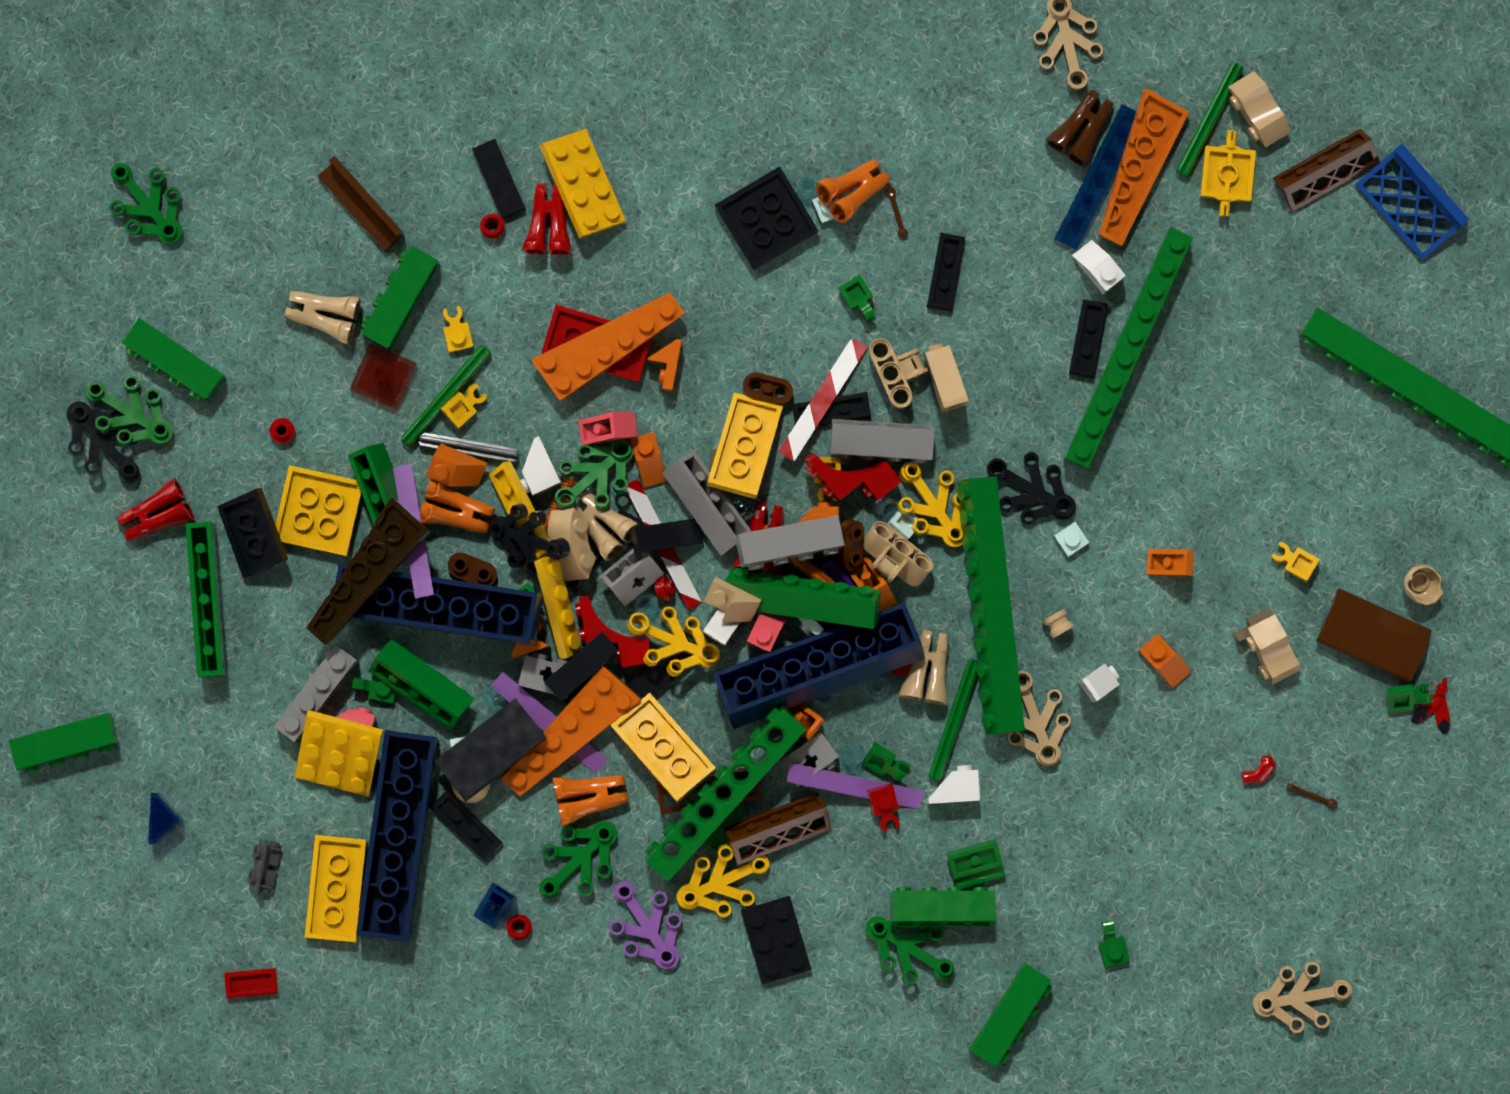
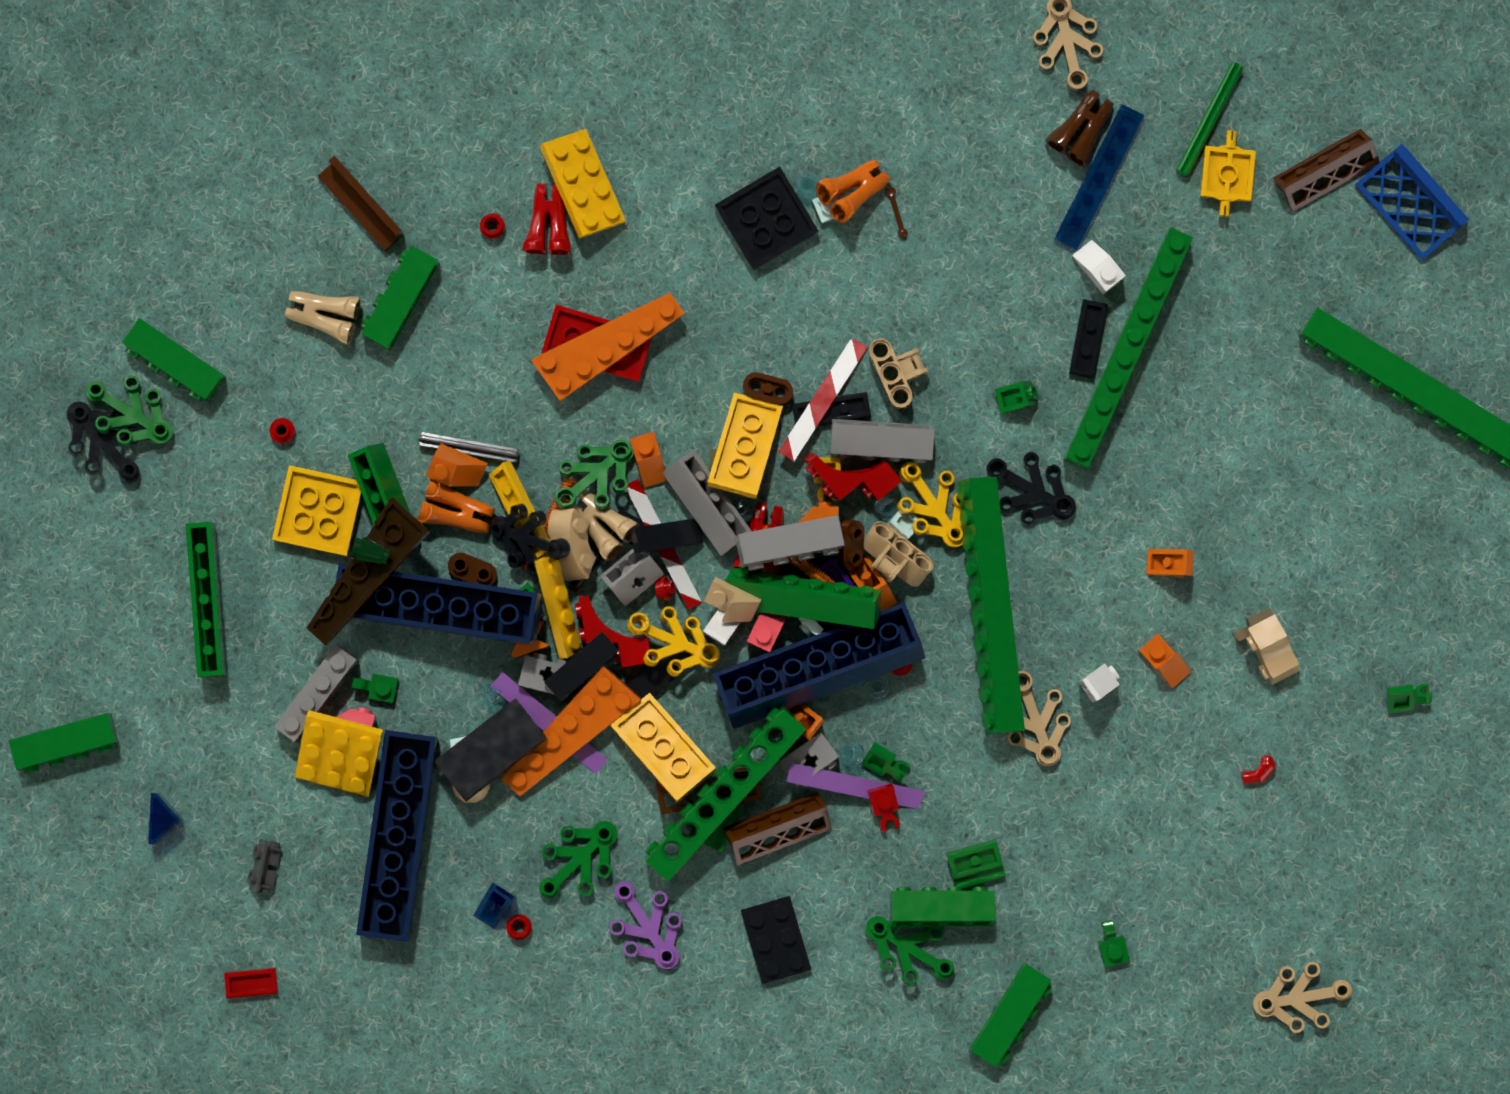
green plant [109,163,183,244] -> none
red piece [116,478,196,542] -> none
black plate [217,488,288,578] -> none
yellow plate [305,835,367,942] -> none
clear red tile [350,343,417,410] -> none
green brick [368,639,474,730] -> none
medium lavender sticker [393,464,434,599] -> none
green axle [401,345,491,447] -> none
black tile [430,789,503,861] -> none
yellow plate [440,384,487,428] -> none
yellow plate [443,306,474,353] -> none
black tile [472,139,525,218] -> none
white slope [520,436,561,497] -> none
orange piece [553,775,629,826] -> none
coral slope [578,412,638,445] -> none
clear light blue plate [633,592,659,618] -> none
orange slope [647,339,682,392] -> none
yellow plant [676,844,769,917] -> none
green plate [838,275,876,323] -> none
tan piece [898,629,949,706] -> none
tan slope [924,343,969,413] -> none
black tile [927,233,965,312] -> none
white slope [927,765,980,804] -> none
green axle [928,659,978,781] -> none
tan wheel [1042,609,1074,639] -> none
light aqua plate [1054,522,1089,557] -> none
orange wing [1098,88,1189,247] -> none
tan brick [1228,71,1291,148] -> none
yellow plate [1272,542,1320,583] -> none
reddish brown hinge [1286,783,1337,809] -> none
reddish brown slope [1316,588,1432,683] -> none
tan hair [1404,564,1443,605] -> none
red piece [1411,677,1450,733] -> none
none -> dark green cone [350,537,390,565]
none -> green bracket [995,381,1038,414]

